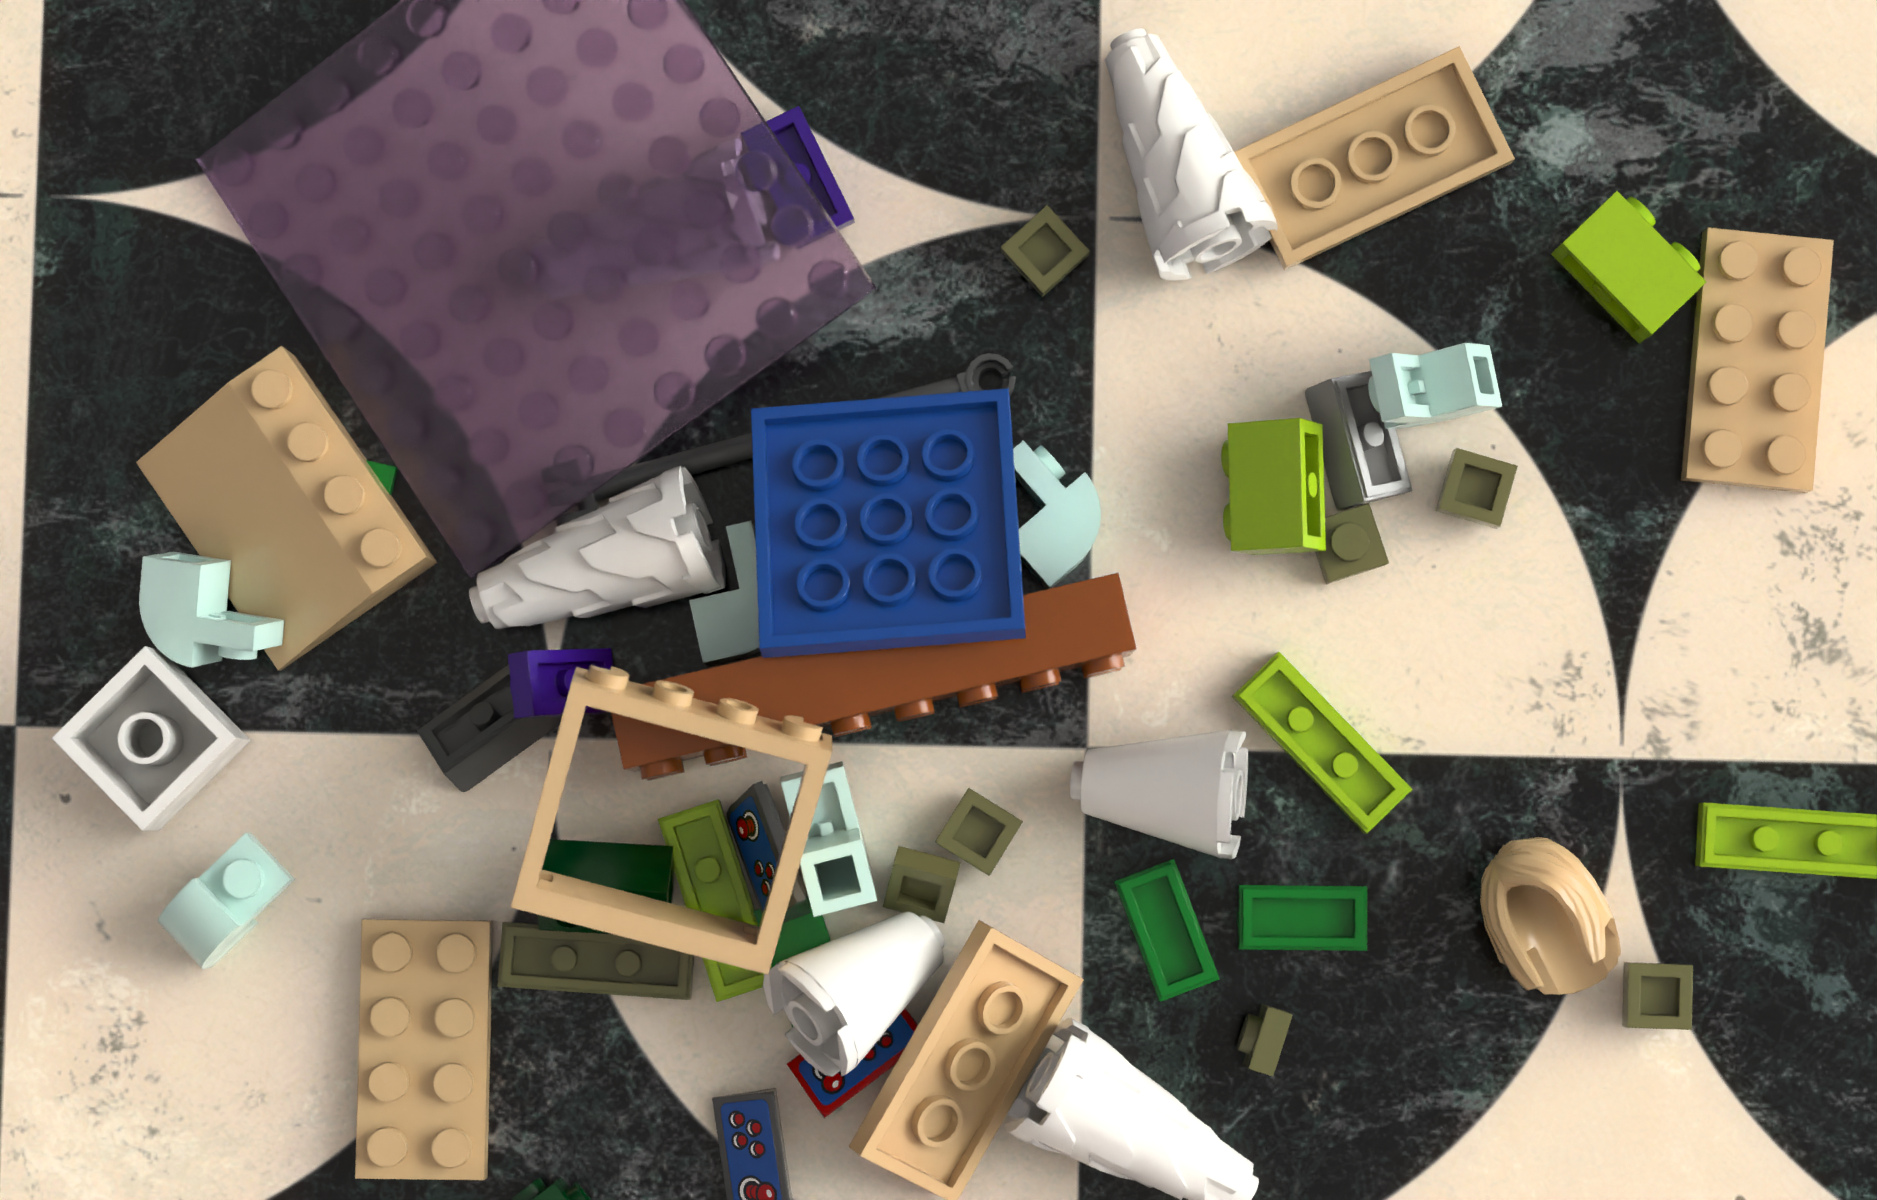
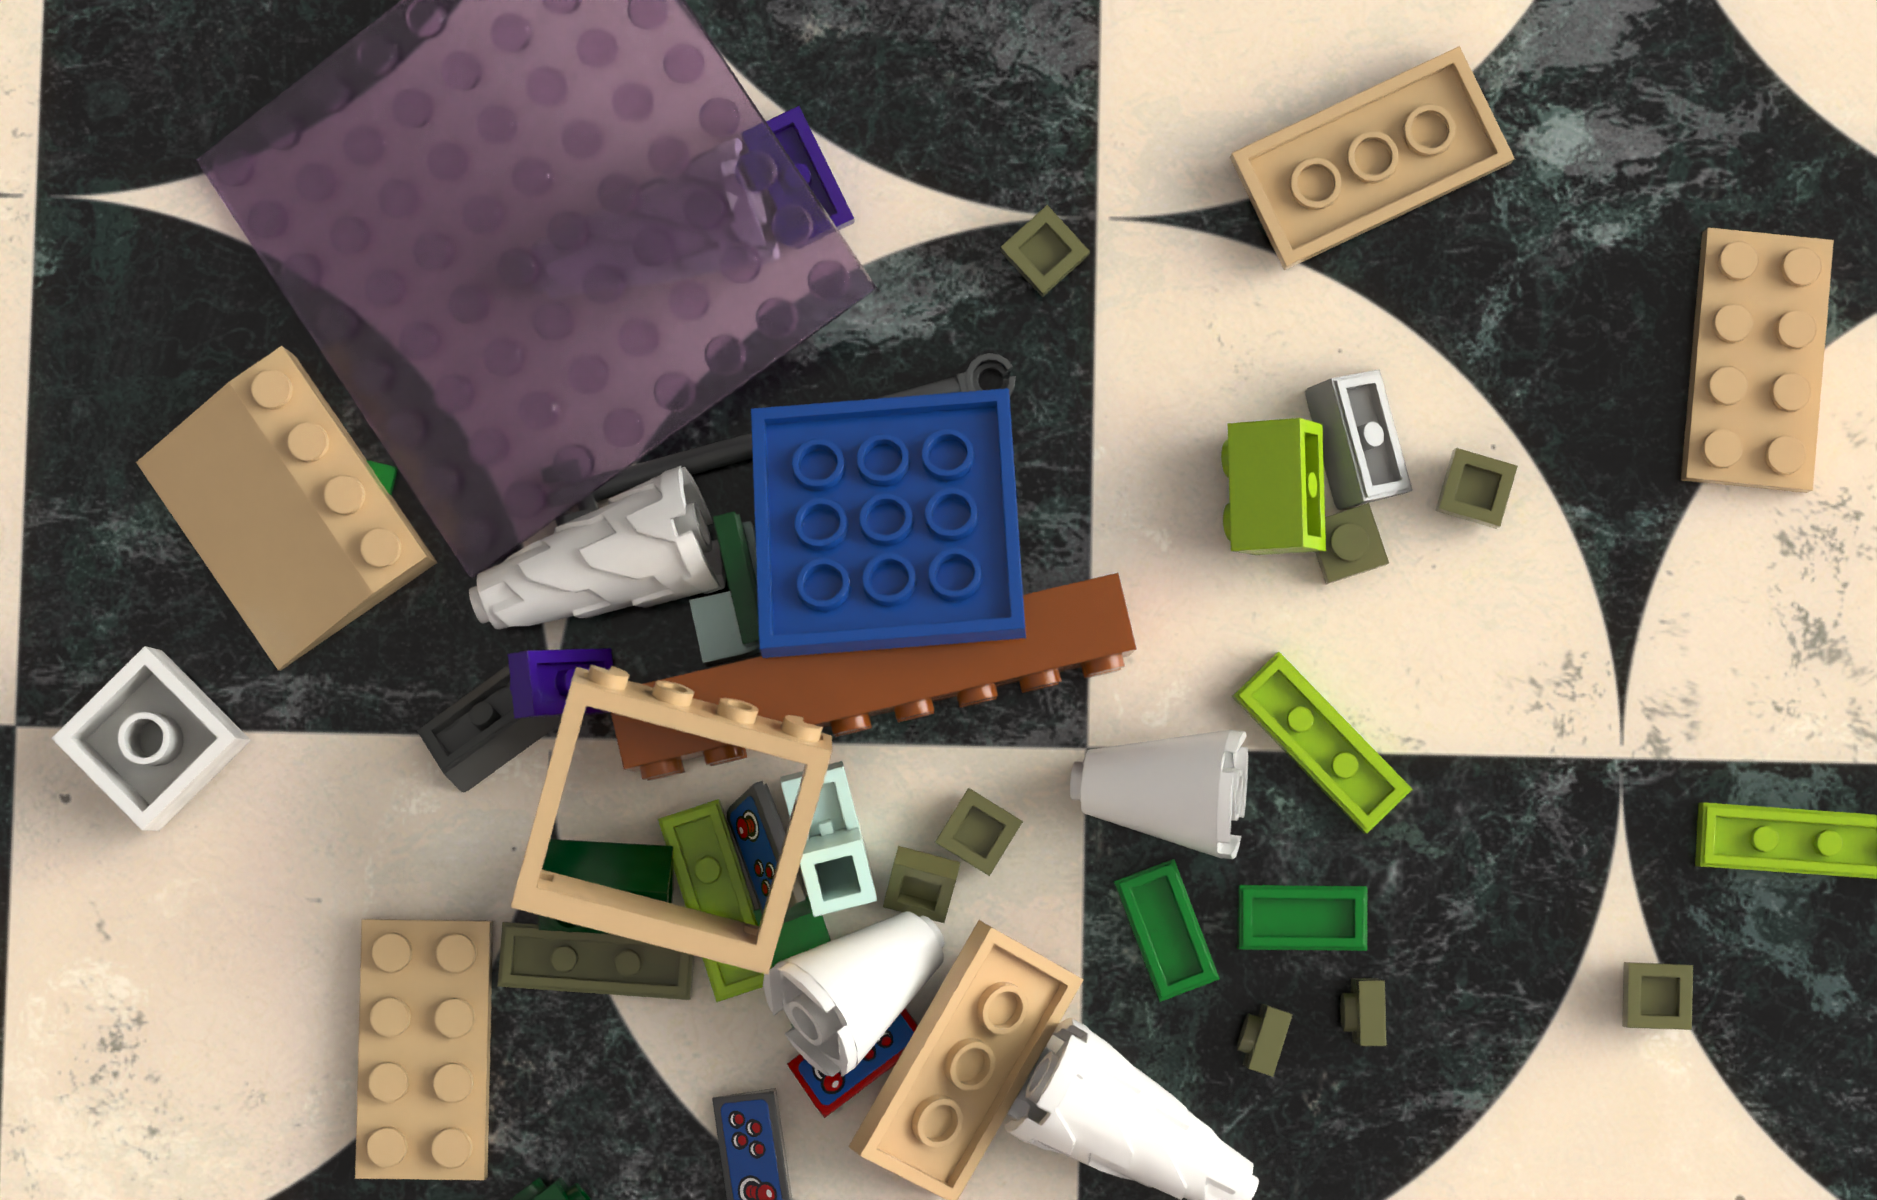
light aqua brick [139,552,284,668] -> none
light aqua brick [158,833,295,969] -> none
light aqua brick [1013,440,1101,590] -> none
white cone [1105,29,1278,281] -> none
light aqua brick [1368,343,1502,429] -> none
tan hair [1480,837,1621,995] -> none
lime brick [1551,191,1706,344] -> none
none -> dark green tile [713,511,759,648]
none -> olive plate [1340,978,1386,1046]

